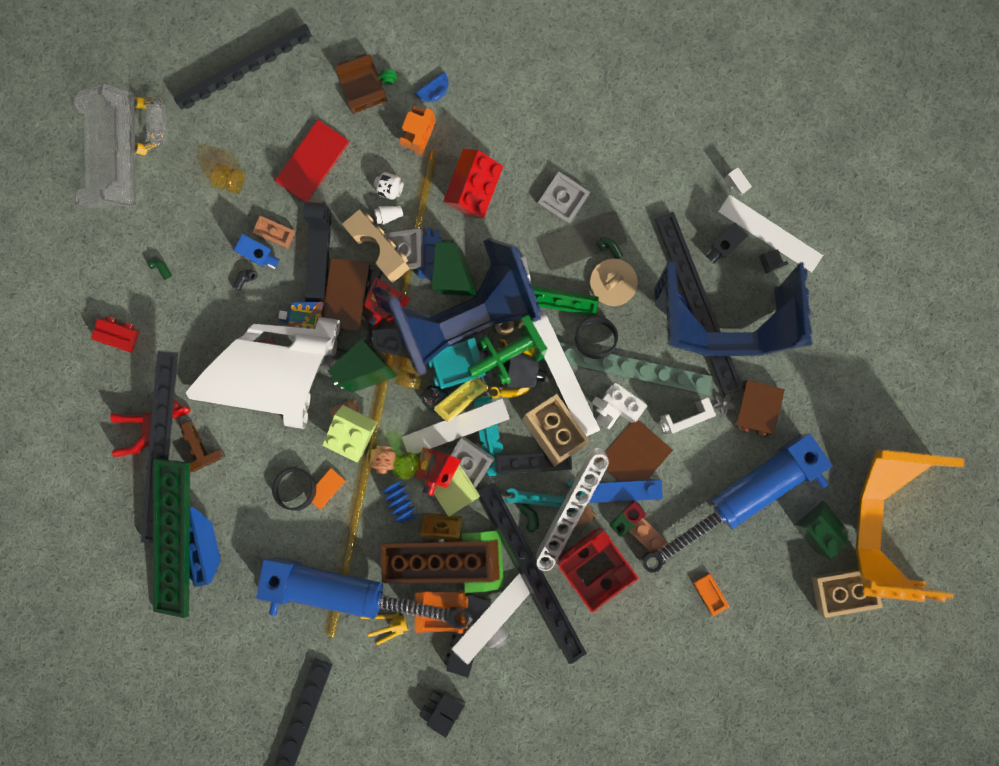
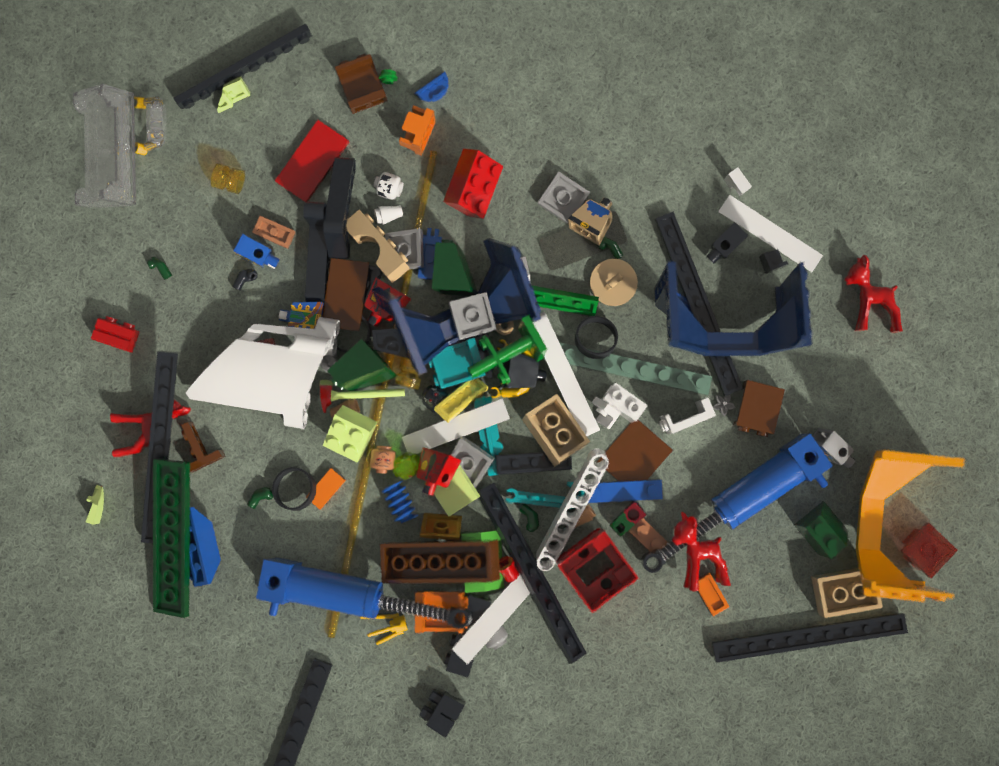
none -> yellowish green slope [86,485,104,525]
none -> yellowish green slope [217,76,250,113]
none -> dark green arm [246,487,273,509]
none -> yellowish green piece [320,380,405,413]
none -> black beam [323,157,356,259]
none -> light grey plate [448,292,497,340]
none -> red bush [499,556,519,582]
none -> tan torso [568,197,612,245]
none -> red animal [672,512,731,591]
none -> black plate [712,613,908,663]
none -> light grey torso [813,428,855,468]
none -> red animal [844,255,903,333]
none -> clear red panel [900,523,958,579]

